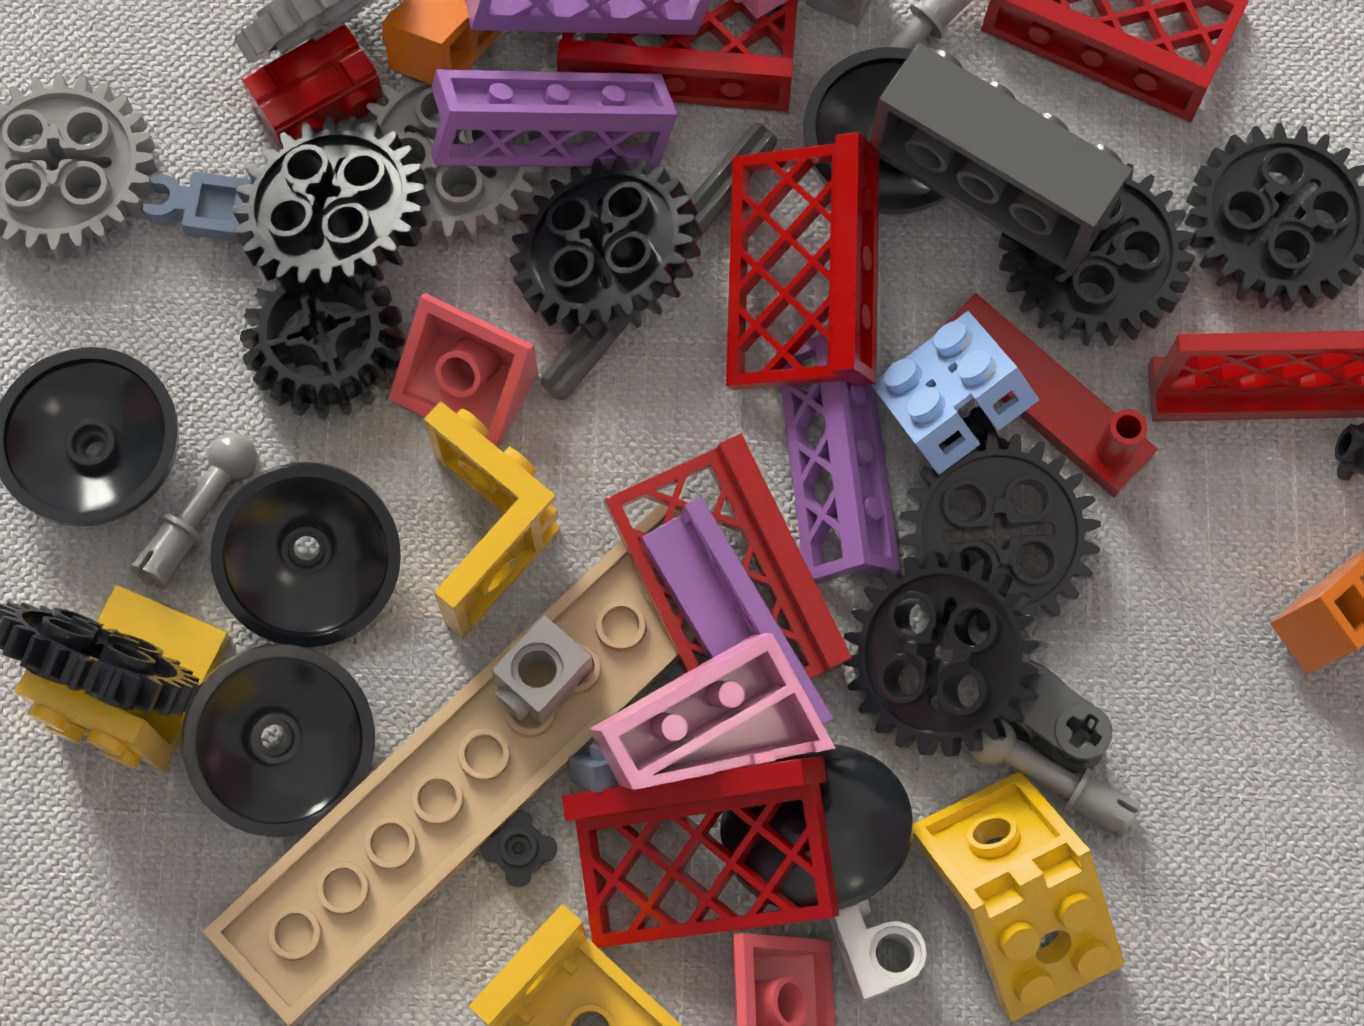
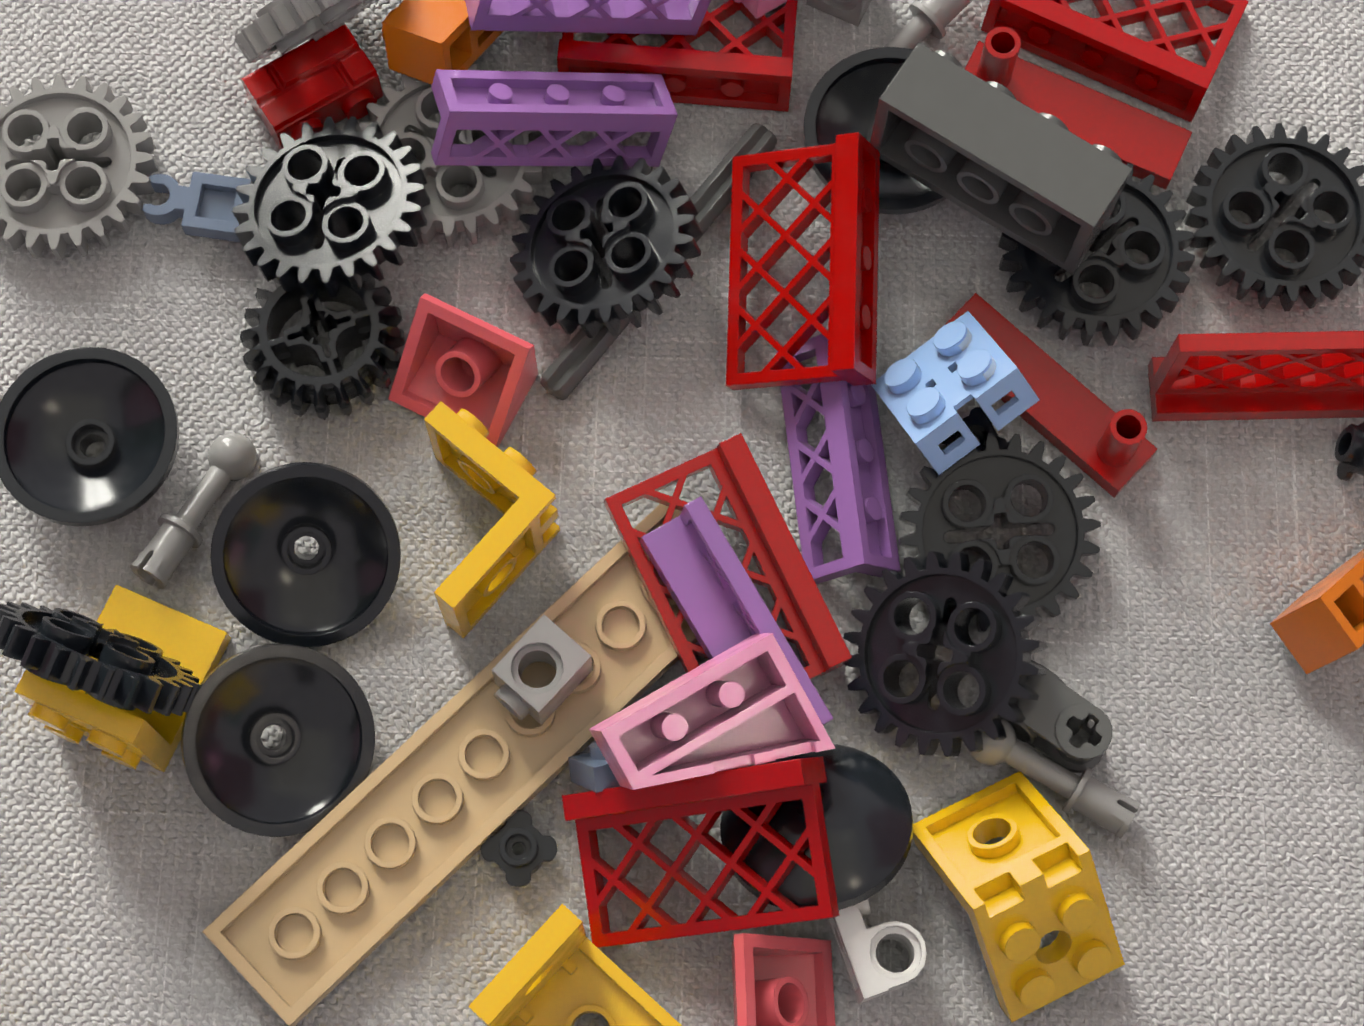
none -> red piece [965,27,1192,190]

